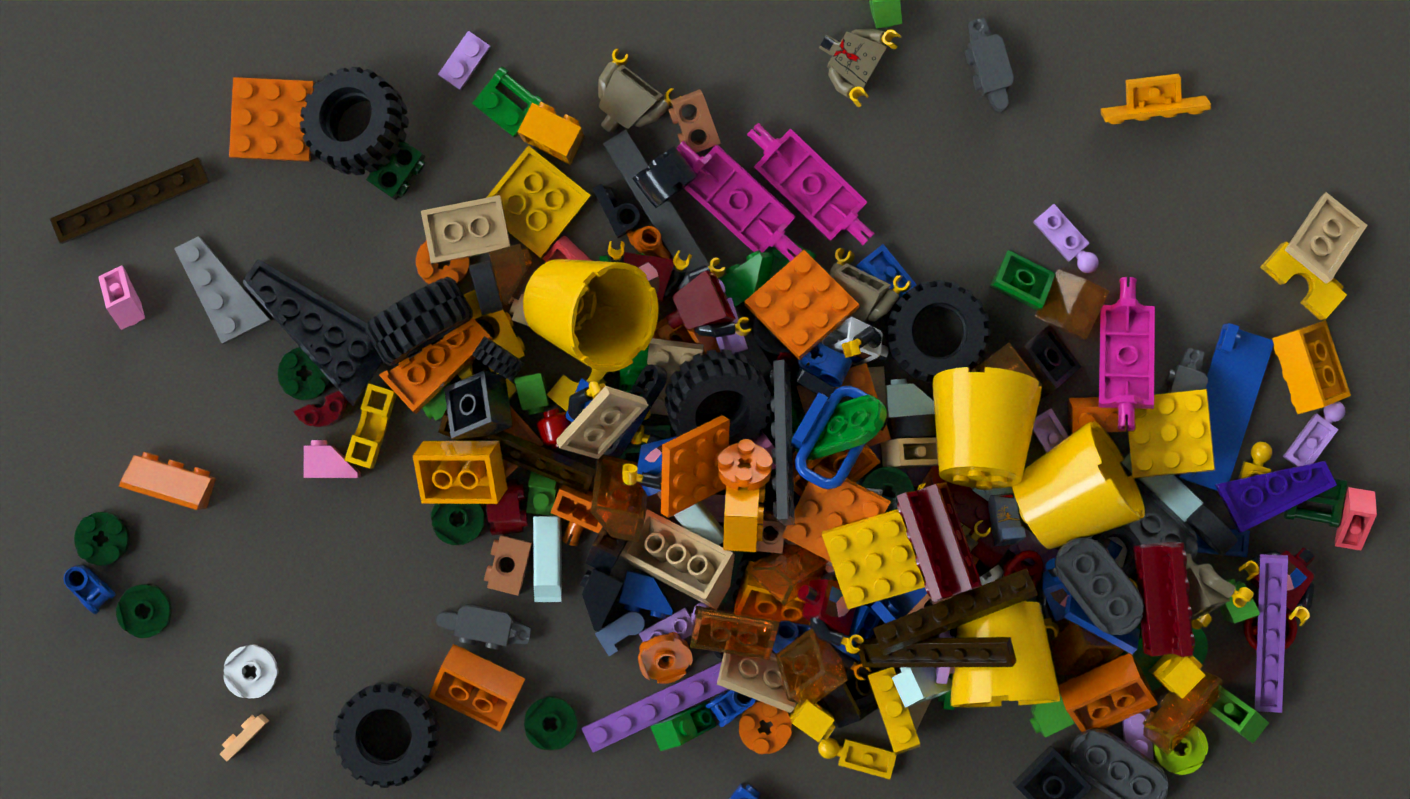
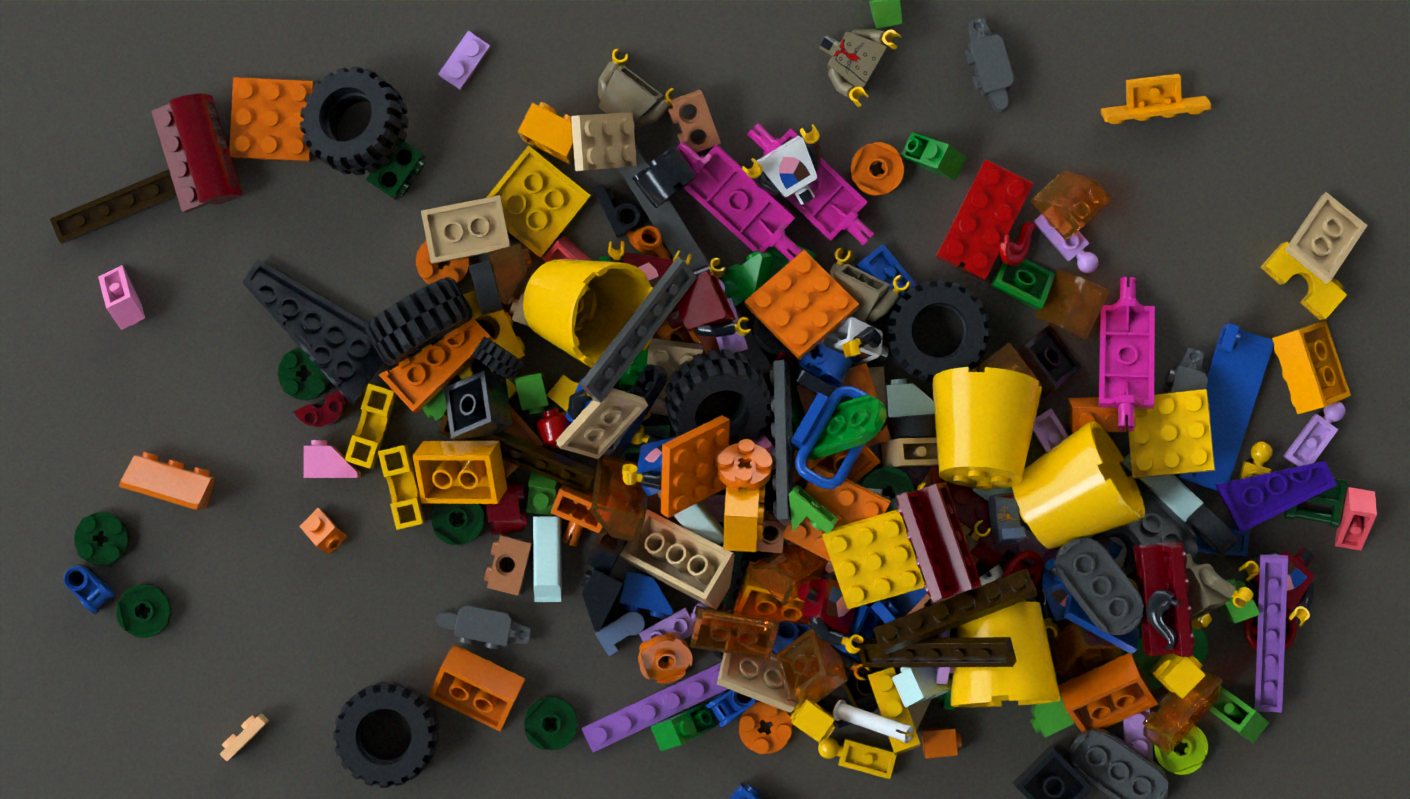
light grey wing [174,236,271,344] -> none
white plate [223,644,279,699] -> none
green plate [472,66,544,138] -> none
none -> dark red brick [151,93,243,212]
none -> orange bracket [299,508,347,555]
none -> yellow arch [378,445,426,530]
none -> tan plate [571,112,637,171]
none -> dark grey plate [580,258,697,403]
none -> torso [742,124,820,205]
none -> bright green slope [789,484,839,534]
none -> white pin [833,700,913,743]
none -> orange plate [850,142,904,196]
none -> green slope [900,132,967,181]
none -> orange brick [921,726,962,758]
none -> red piece [935,159,1033,281]
none -> red piece [1000,222,1037,266]
none -> clear orange slope [1030,170,1112,241]
none -> black piece [1146,589,1180,650]

